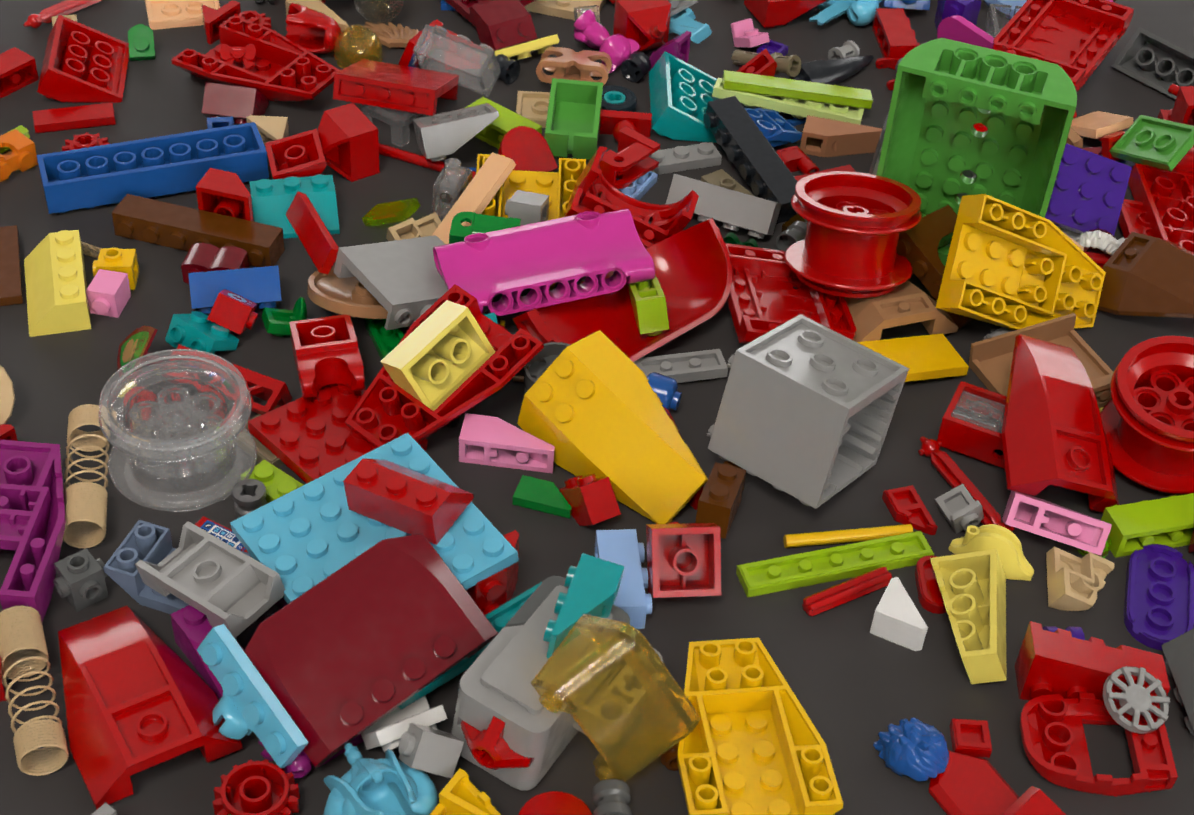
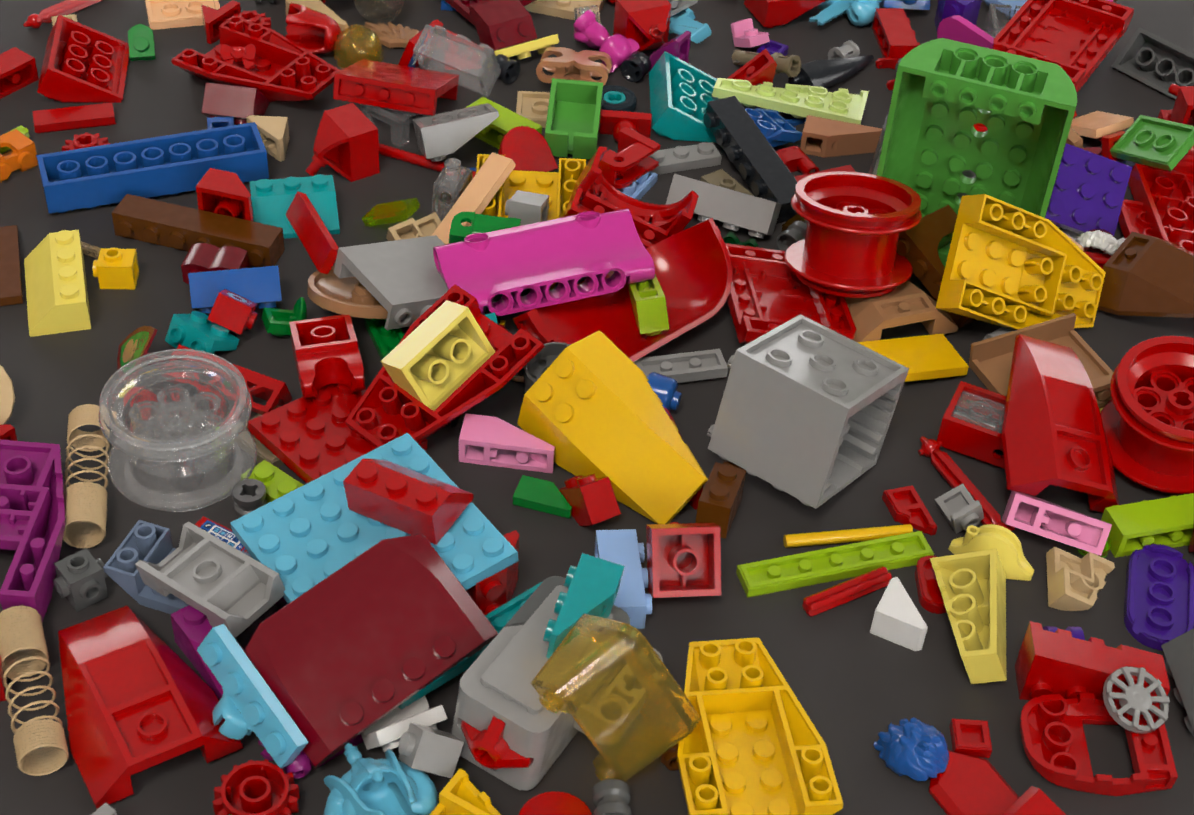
bright pink brick [86,269,131,318] -> none
red slope [265,128,327,179] -> none
lime tile [722,70,873,109] -> none

